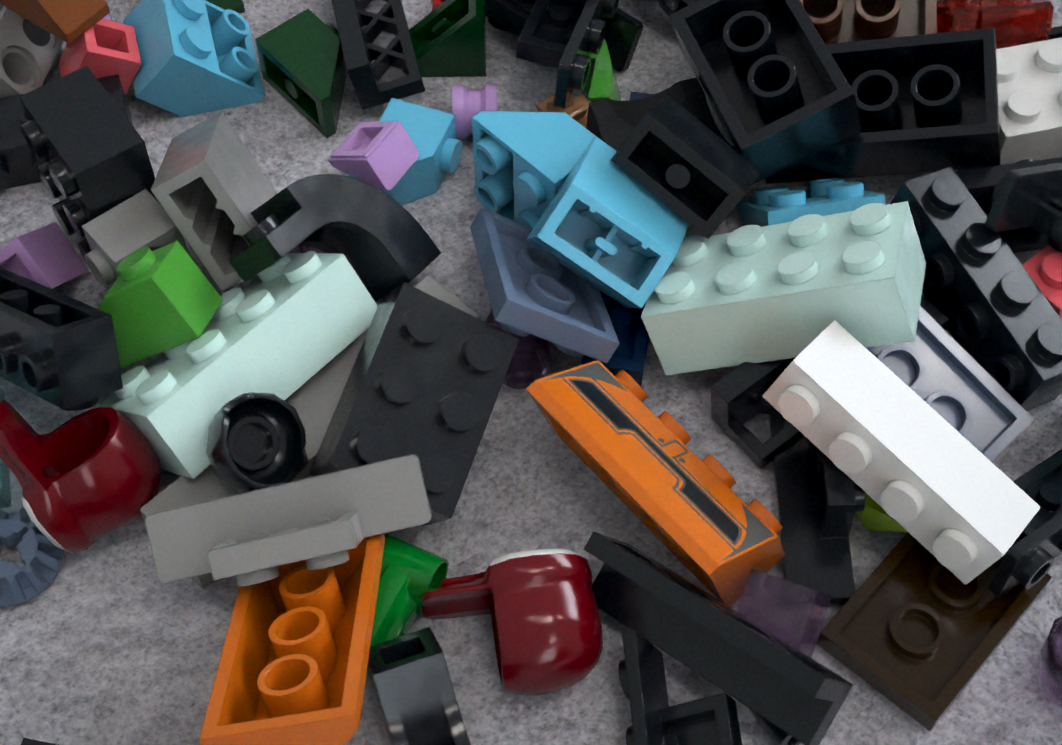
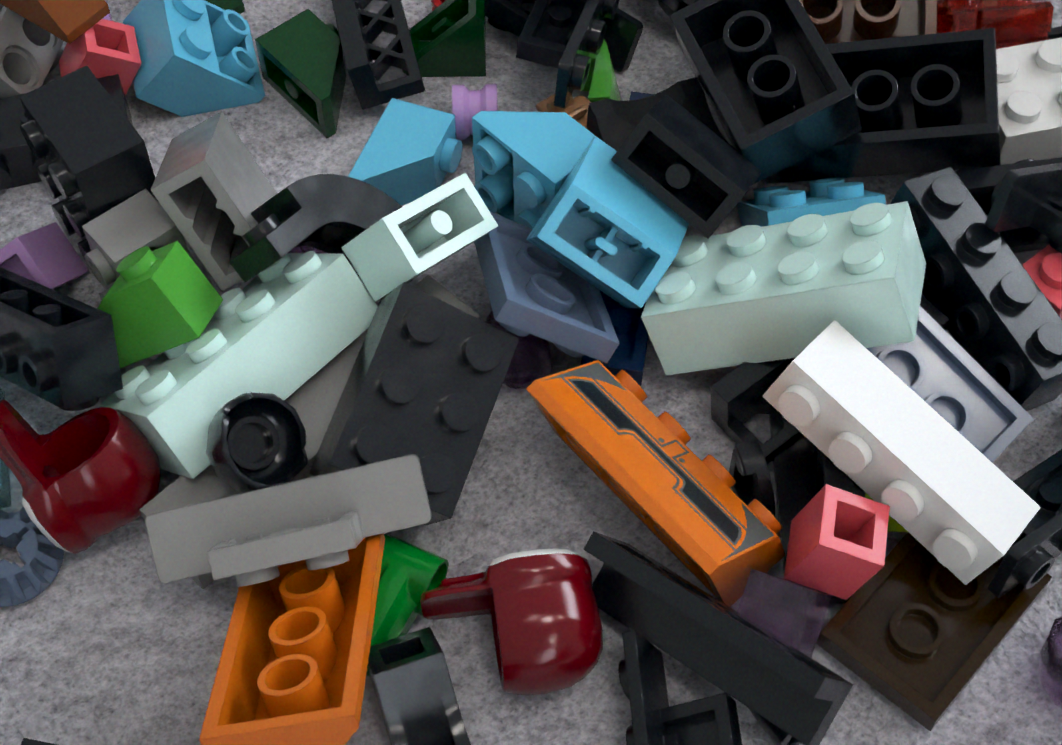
lavender slope [328,121,419,191] -> none
none -> light aqua brick [341,172,498,302]
none -> black tile [729,438,775,516]
none -> coral brick [784,484,890,600]

